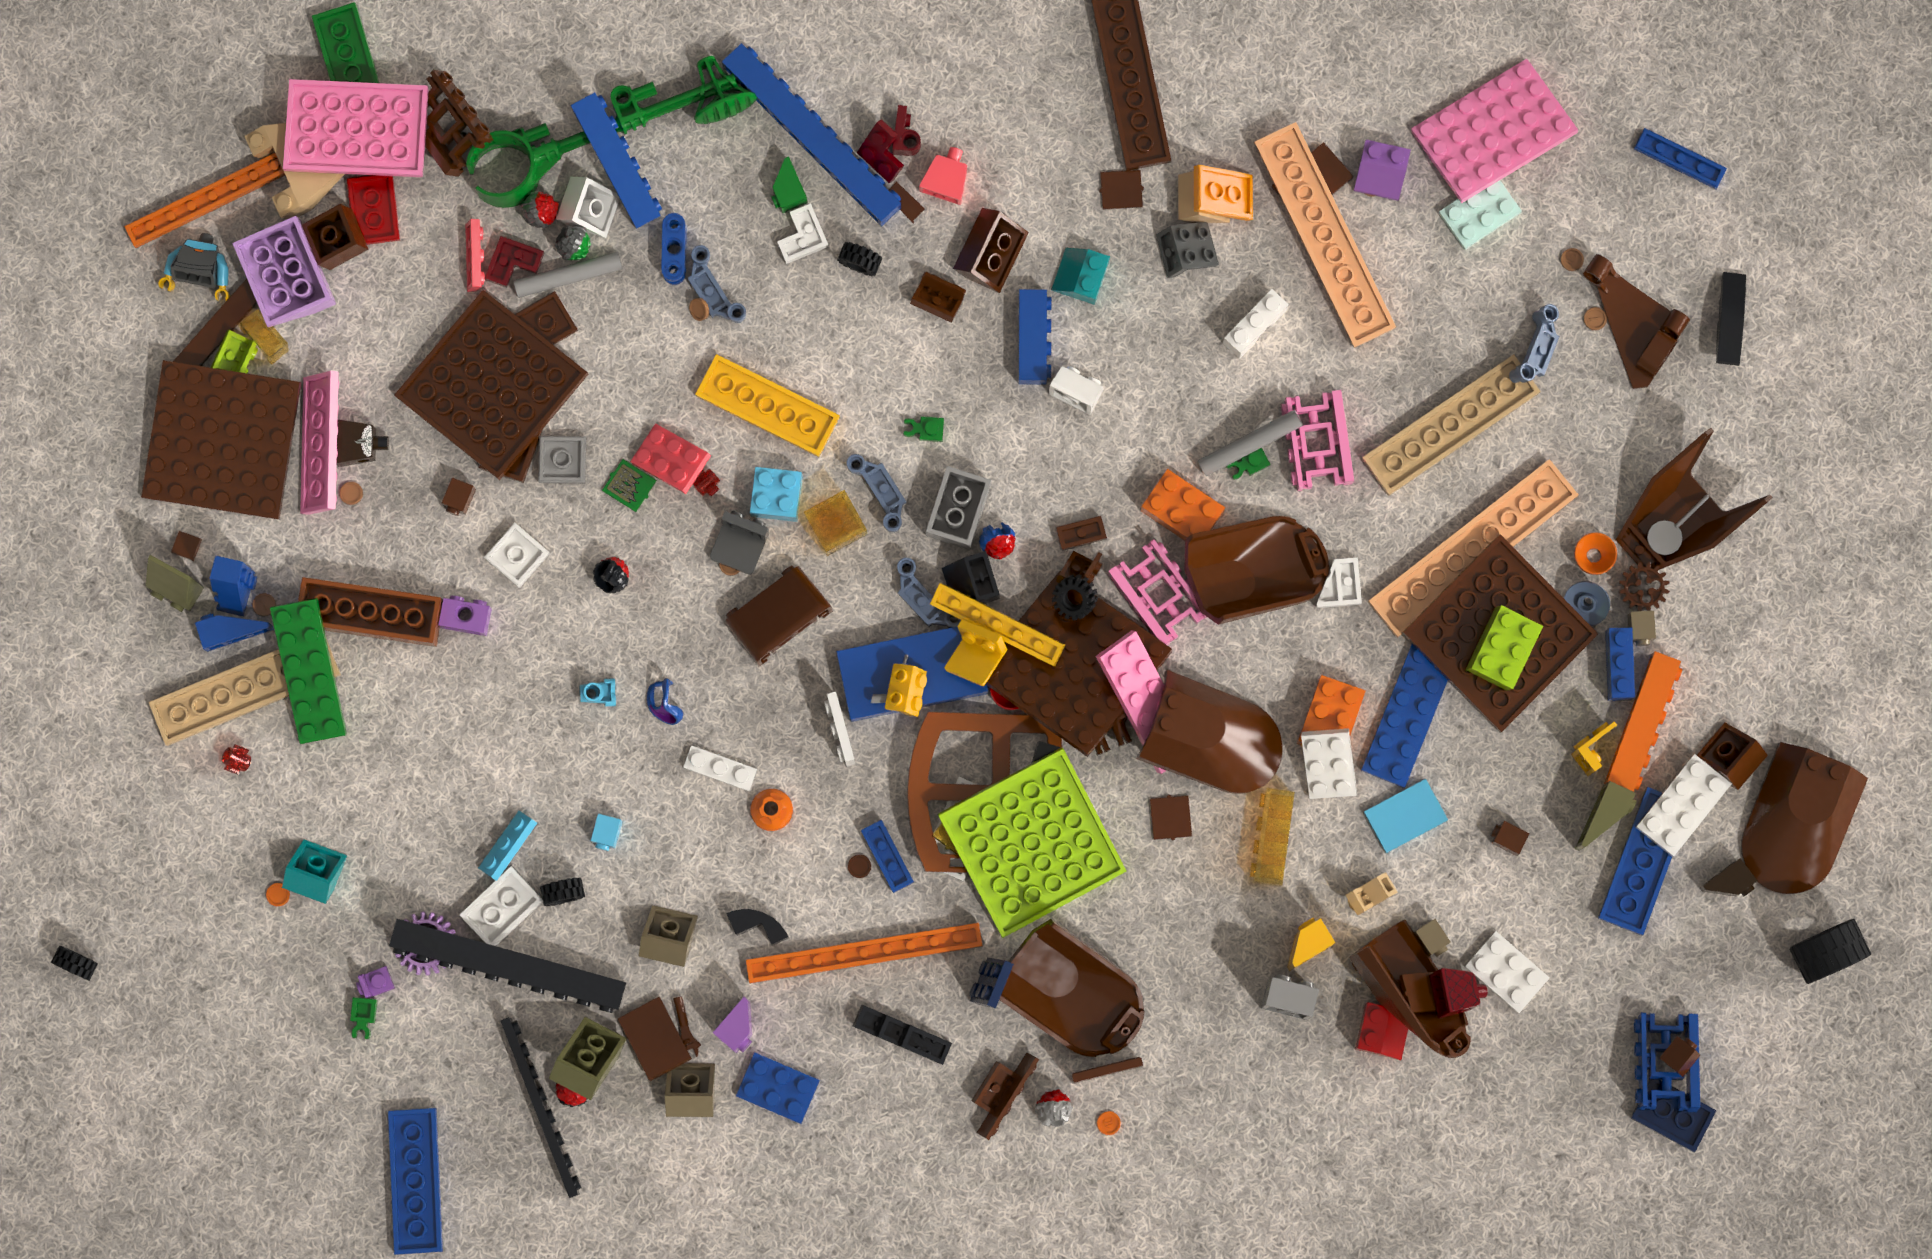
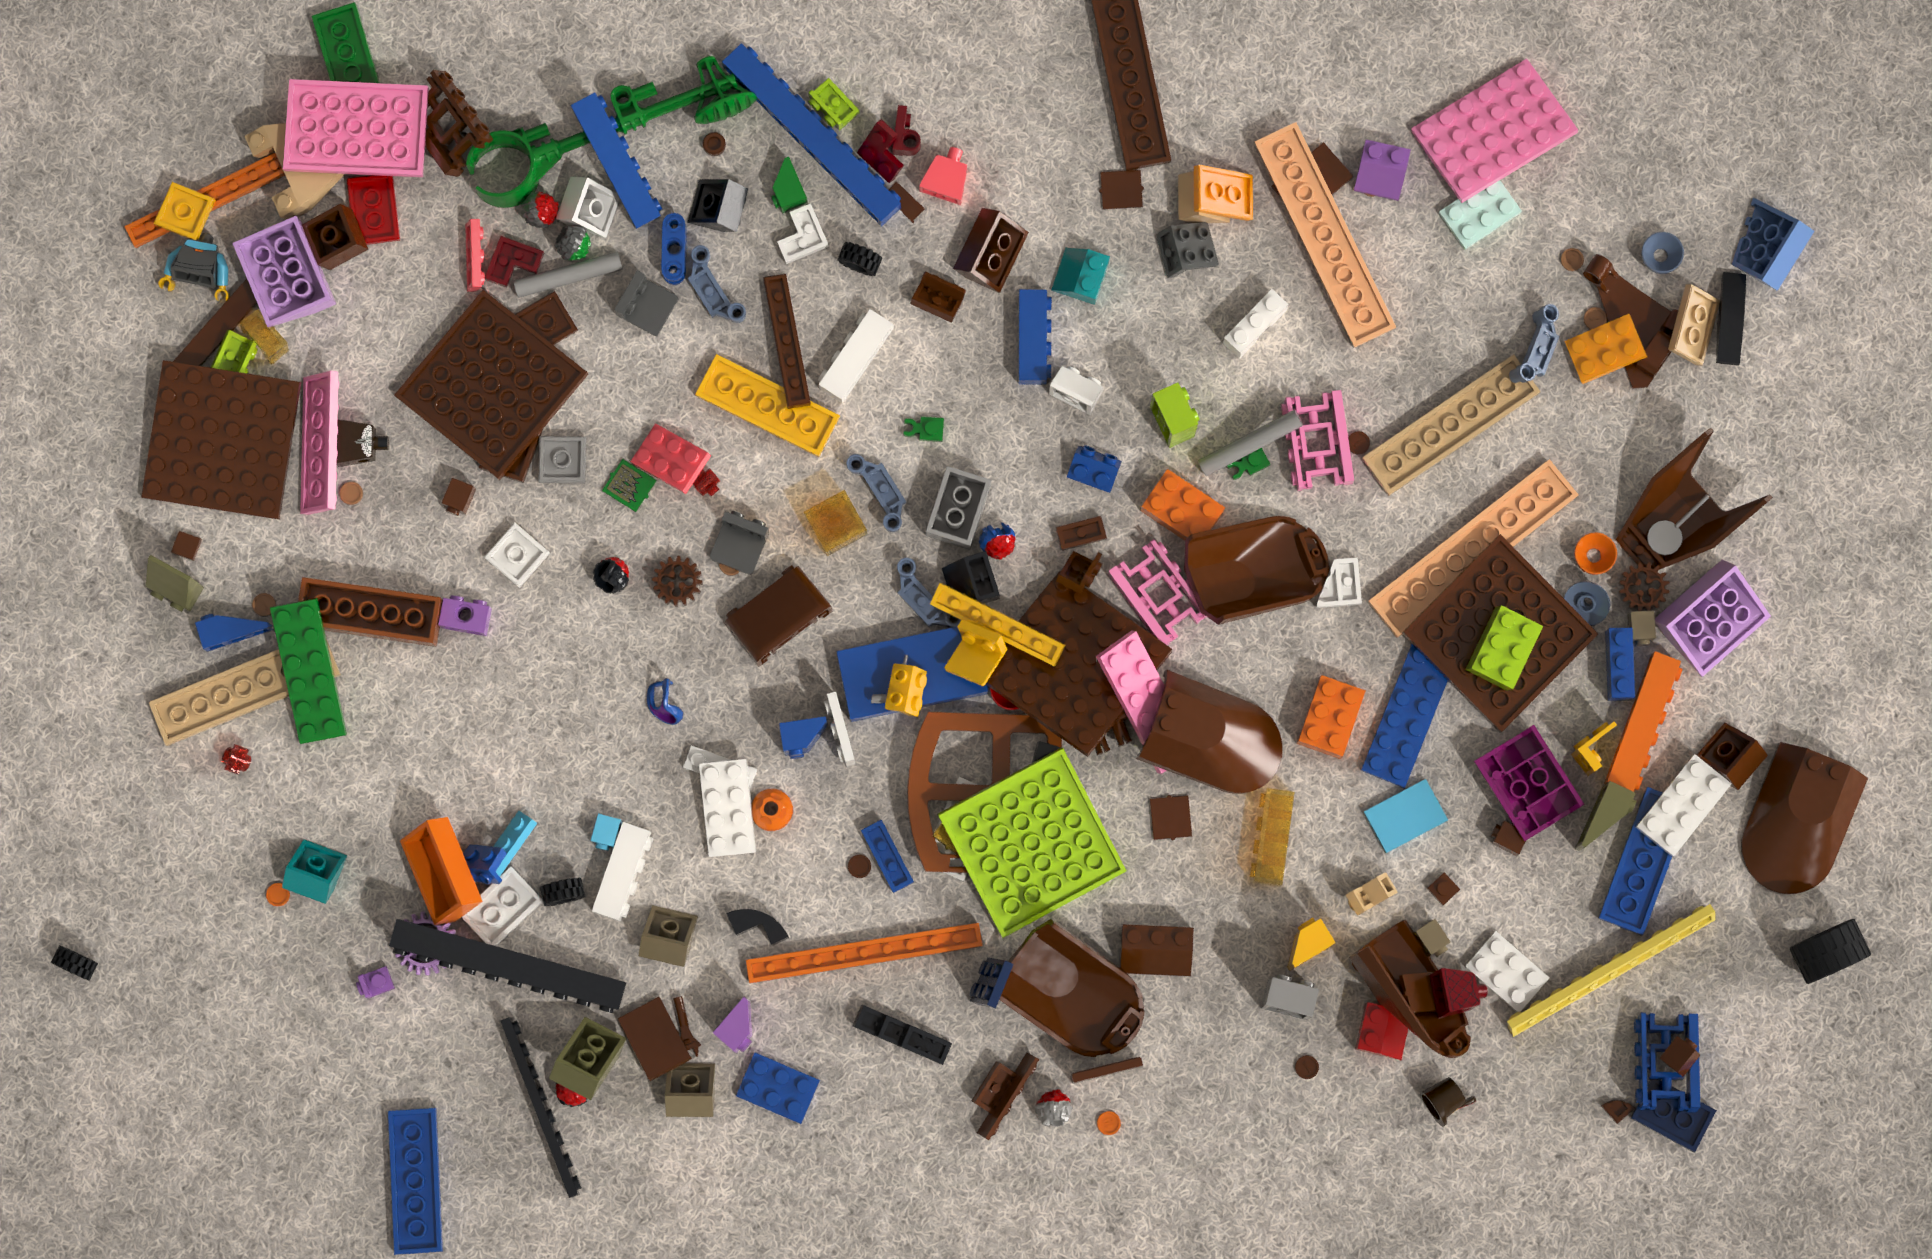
blue wedge [210,555,257,617] -> none
green plate [350,997,378,1040] -> none
medium azure plate [579,678,616,707] -> none
medium nougat piece [689,298,709,321] -> none
medium azure brick [750,467,803,522] -> none
black tyre [1052,574,1098,620] -> none
white plate [1301,728,1357,799] -> none
blue tile [1634,128,1727,189] -> none
dark brown slope [1700,858,1758,897] -> none
none -> yellow tile [154,182,216,241]
none -> orange piece [400,817,483,925]
none -> blue bracket [463,844,507,884]
none -> white brick [592,822,653,921]
none -> dark grey bracket [614,270,679,337]
none -> reddish brown gear [652,556,703,607]
none -> black slope [687,179,748,232]
none -> white plate [699,759,756,857]
none -> reddish brown tile [703,132,726,156]
none -> reddish brown tile [763,274,811,409]
none -> blue slope [779,716,828,759]
none -> lime bracket [808,78,860,131]
none -> white brick [818,309,894,404]
none -> blue bracket [1067,446,1122,493]
none -> reddish brown slope [1120,924,1194,976]
none -> lime brick [1150,382,1200,448]
none -> reddish brown piece [1295,1055,1319,1079]
none -> reddish brown piece [1348,431,1370,455]
none -> dark brown hat [1420,1077,1476,1127]
none -> reddish brown plate [1427,872,1461,906]
none -> magenta piece [1474,725,1585,842]
none -> light yellow plate [1507,904,1716,1037]
none -> light orange plate [1565,314,1647,384]
none -> reddish brown tile [1601,1100,1635,1124]
none -> sand blue piece [1641,232,1684,274]
none -> lavender slope [1655,559,1771,677]
none -> tan tile [1668,284,1720,366]
none -> medium blue wedge [1732,198,1814,291]

